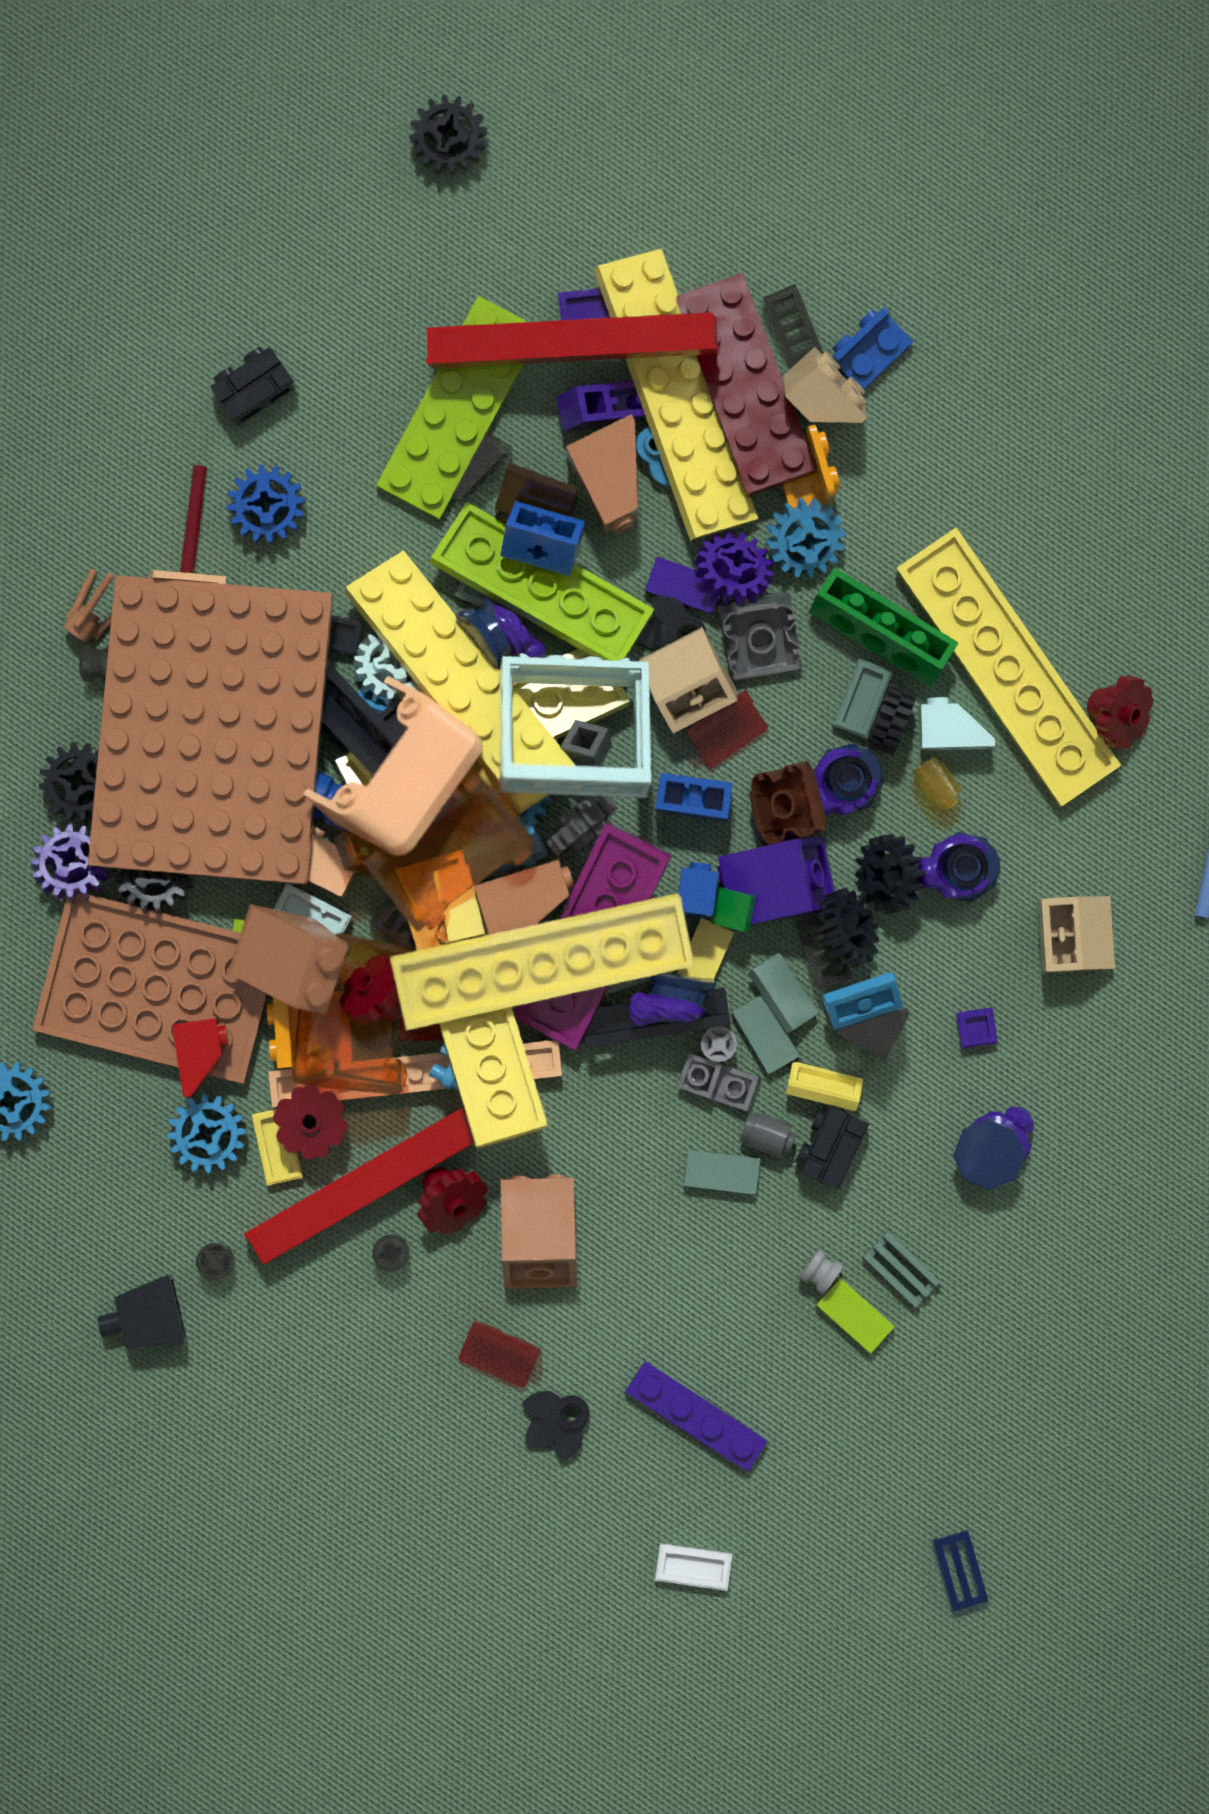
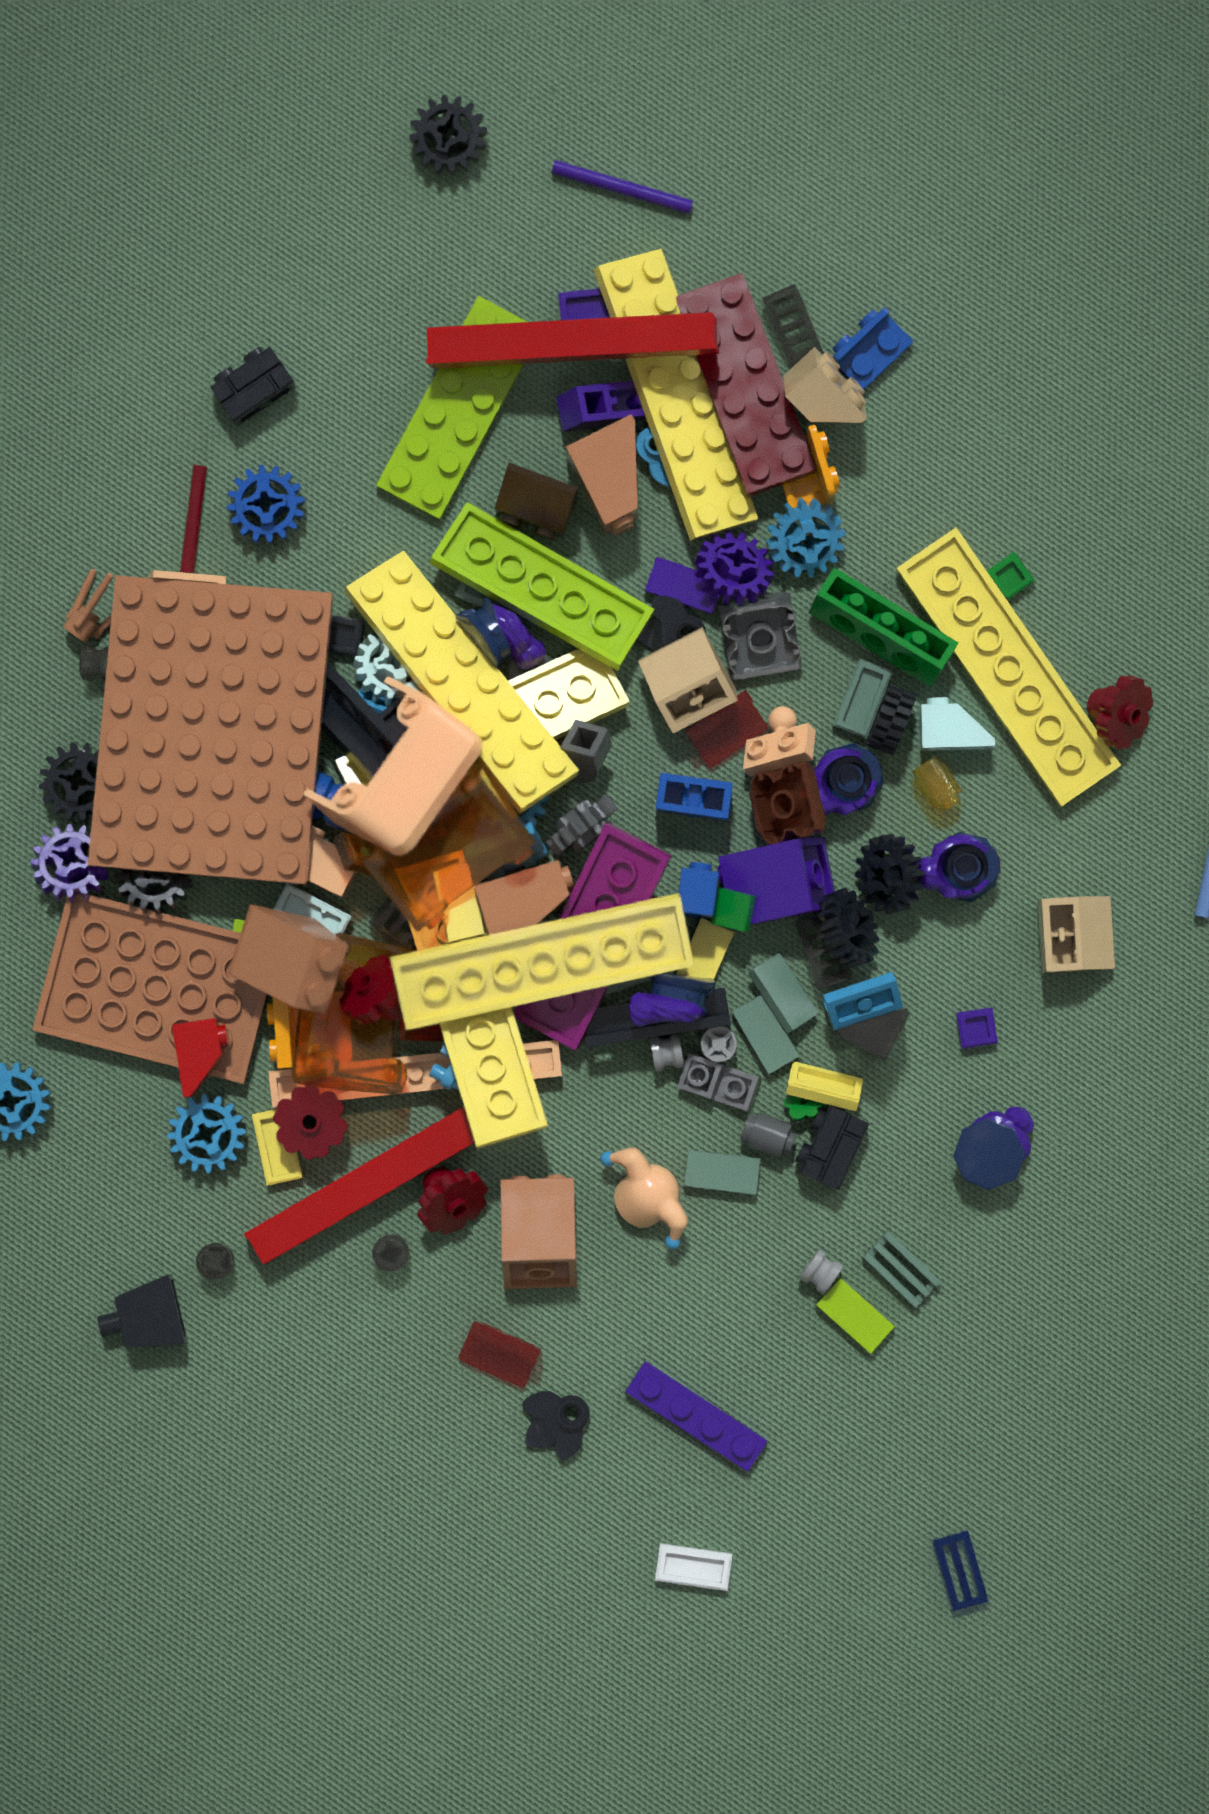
clear smoke slope [453,433,513,505] -> none
light aqua window [499,654,651,797] -> none
blue brick [500,501,585,576] -> none
none -> dark purple bar [551,160,693,214]
none -> light nougat piece [600,1148,688,1249]
none -> light grey wheel [650,1033,684,1072]
none -> light nougat plate [743,706,816,777]
none -> green plant [784,1095,825,1121]
none -> green tile [987,552,1035,601]

